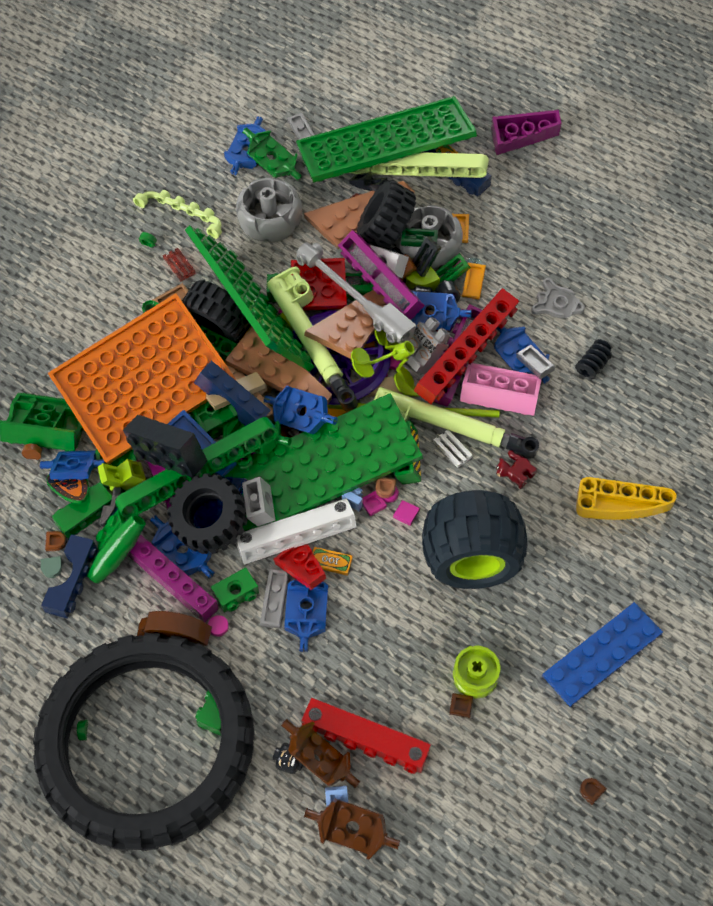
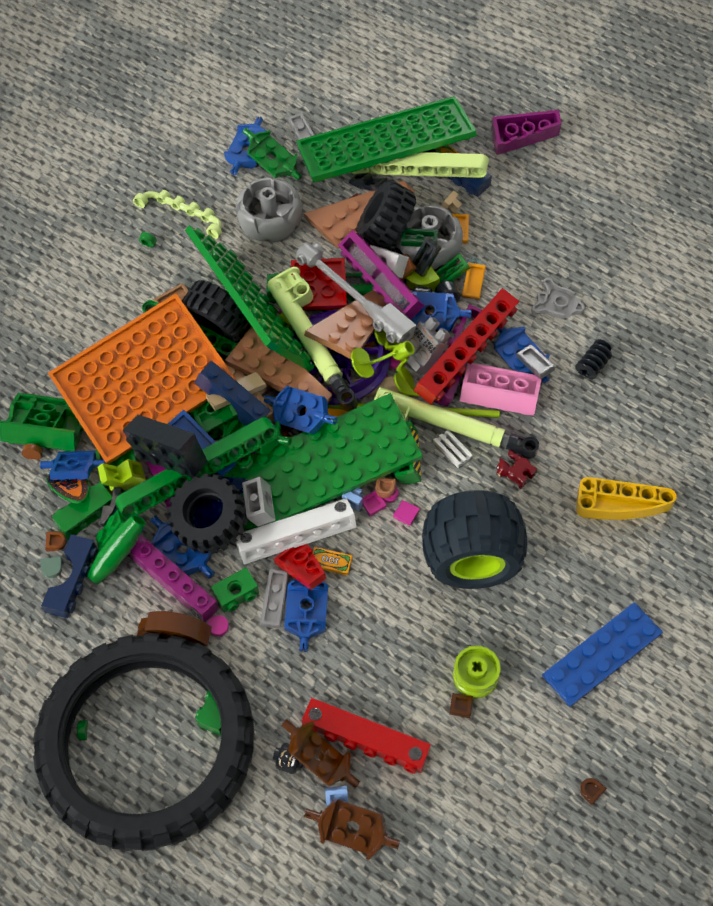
clear red tile [163,248,196,282] -> none
none -> tan tile [441,190,462,213]

